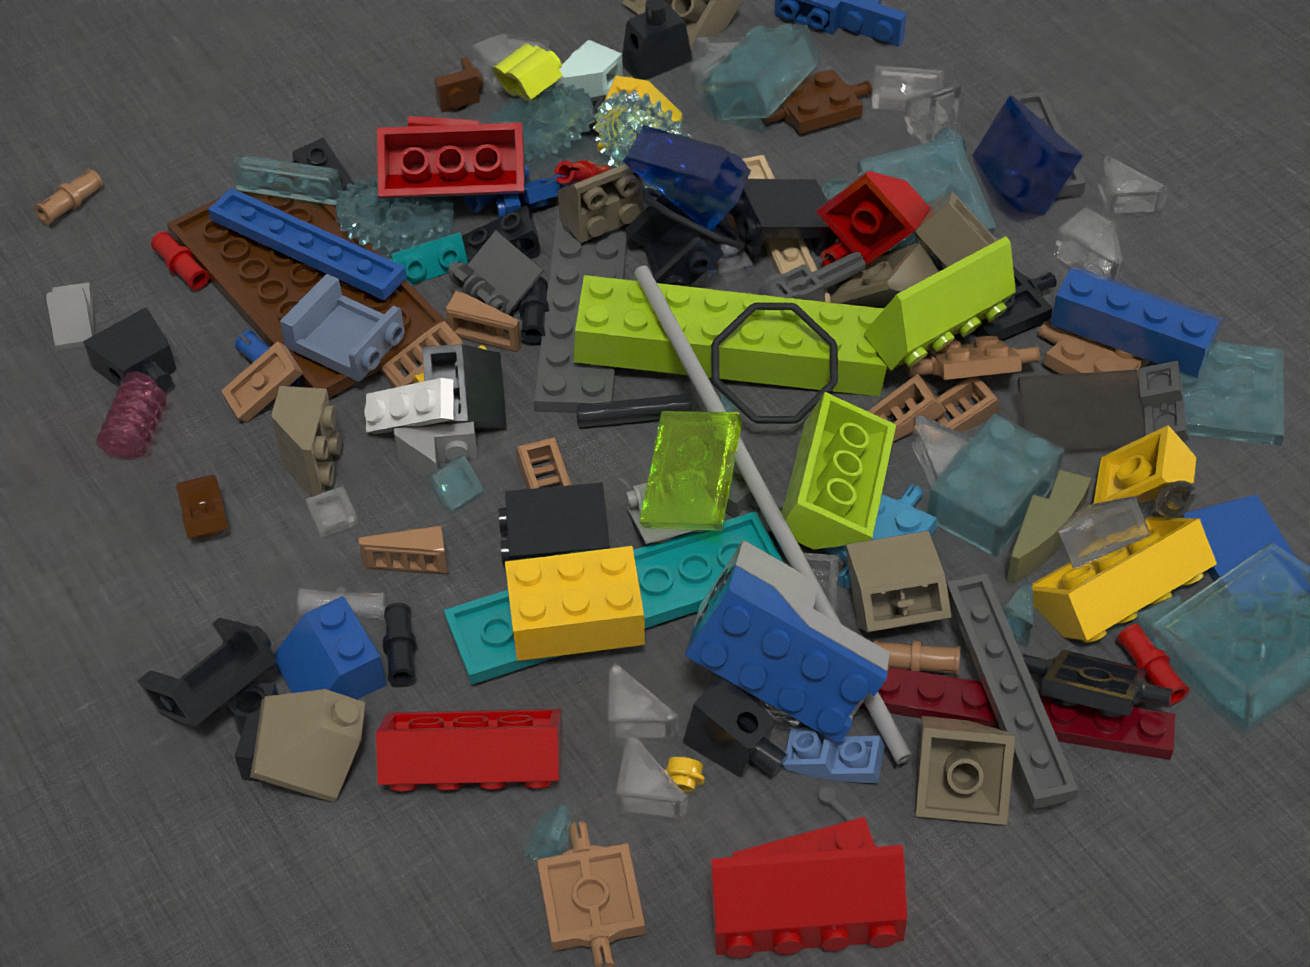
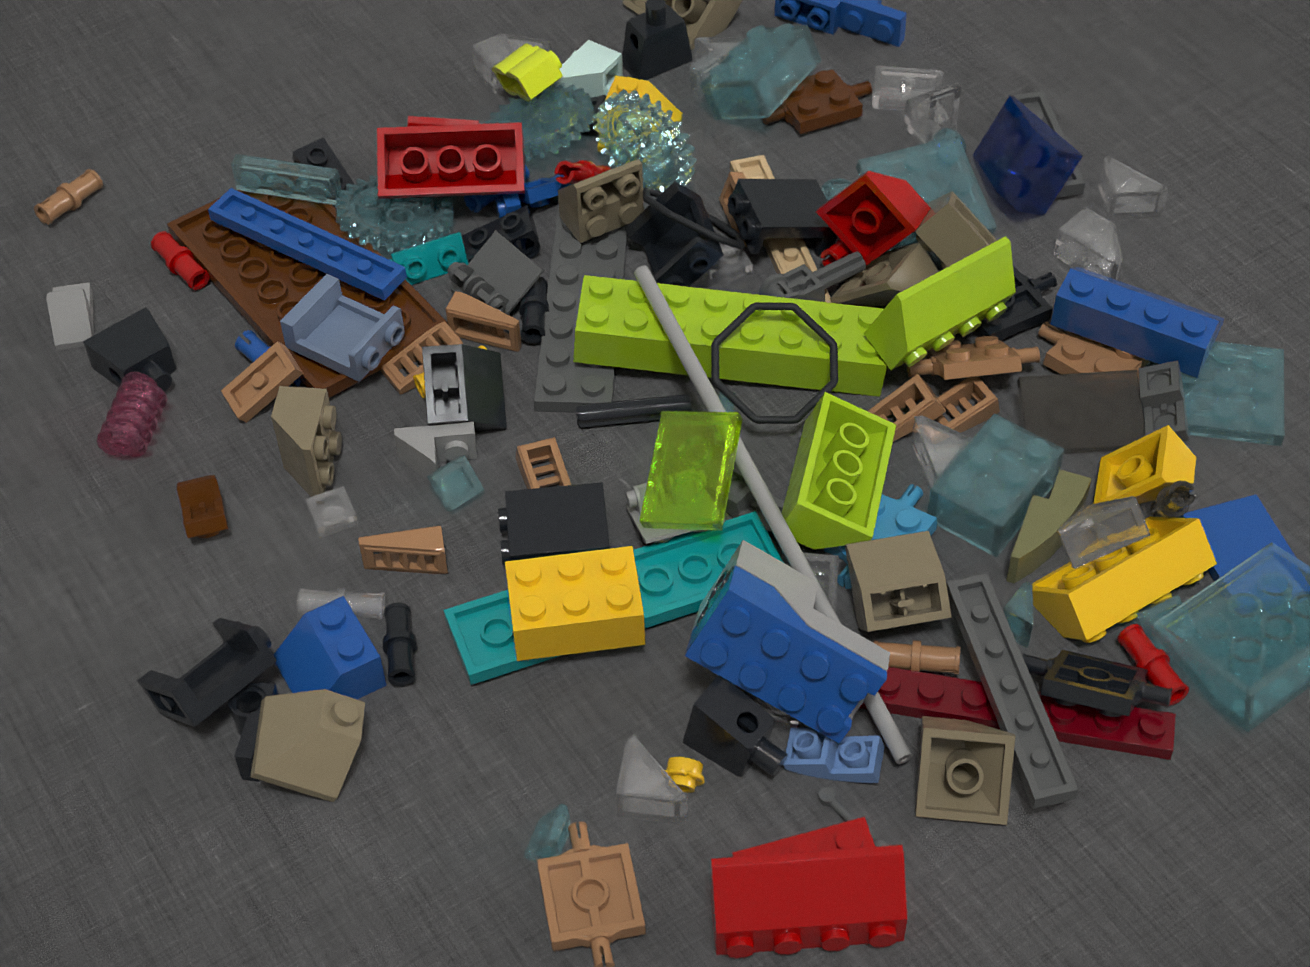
white plate [364,378,453,434] -> none
red slope [376,708,562,791] -> none
reddish brown bracket [434,57,483,113] -> none
clear slope [608,663,678,745] -> none
clear blue slope [622,125,751,231] -> none

